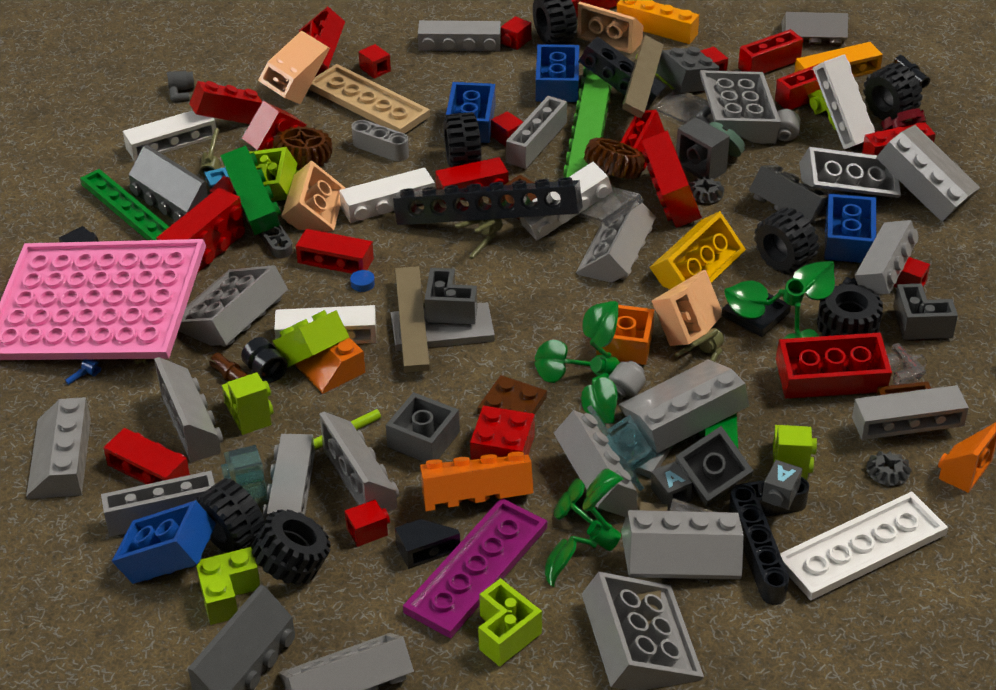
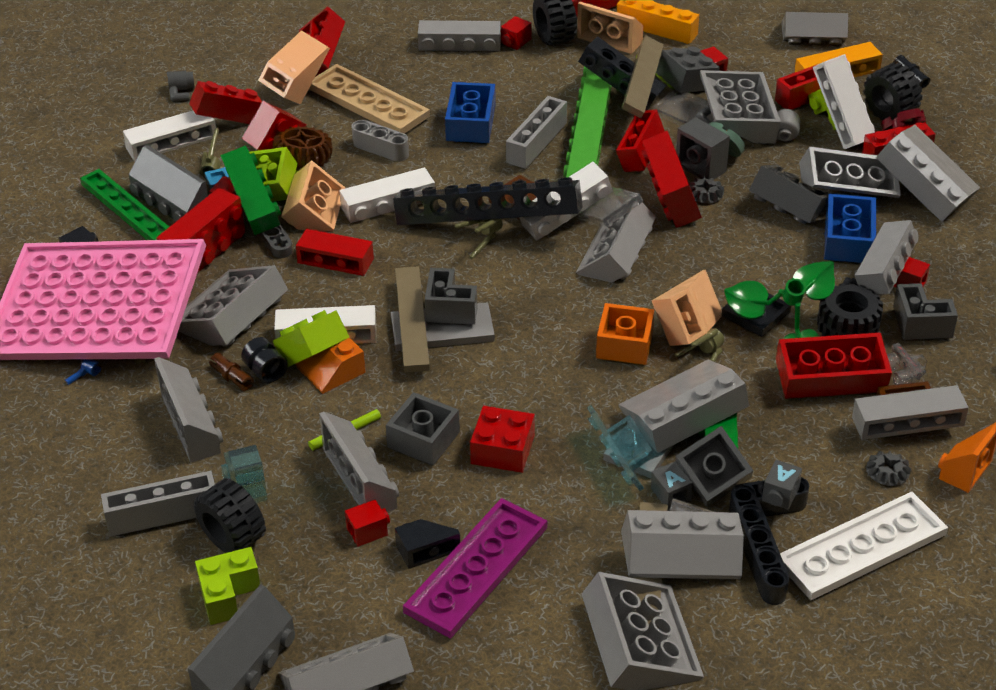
light grey slope [26,397,91,499] -> none
red brick [103,428,190,484] -> none
blue brick [112,500,216,584] -> none
lime brick [222,372,274,435] -> none
black tyre [251,509,331,585] -> none
light grey brick [263,434,315,521] -> none
blue tile [350,270,375,292] -> none
red brick [358,44,391,79] -> none
orange wedge [420,452,534,511] -> none
red brick [435,157,509,204] -> none
black tyre [443,112,482,167] -> none
reddish brown plate [478,375,547,415] -> none
lime brick [478,578,542,667] -> none
red brick [491,111,523,146] -> none
green plant [535,301,620,423] -> none
blue brick [536,44,579,102] -> none
green plant [545,469,623,587] -> none
light grey slope [554,410,638,517] -> none
reddish brown gear [584,137,645,179] -> none
light grey head [608,361,646,399] -> none
yellow slope [649,211,746,289] -> none
red brick [738,29,803,73] -> none
black tyre [754,207,819,274] -> none
lime brick [773,425,817,480] -> none

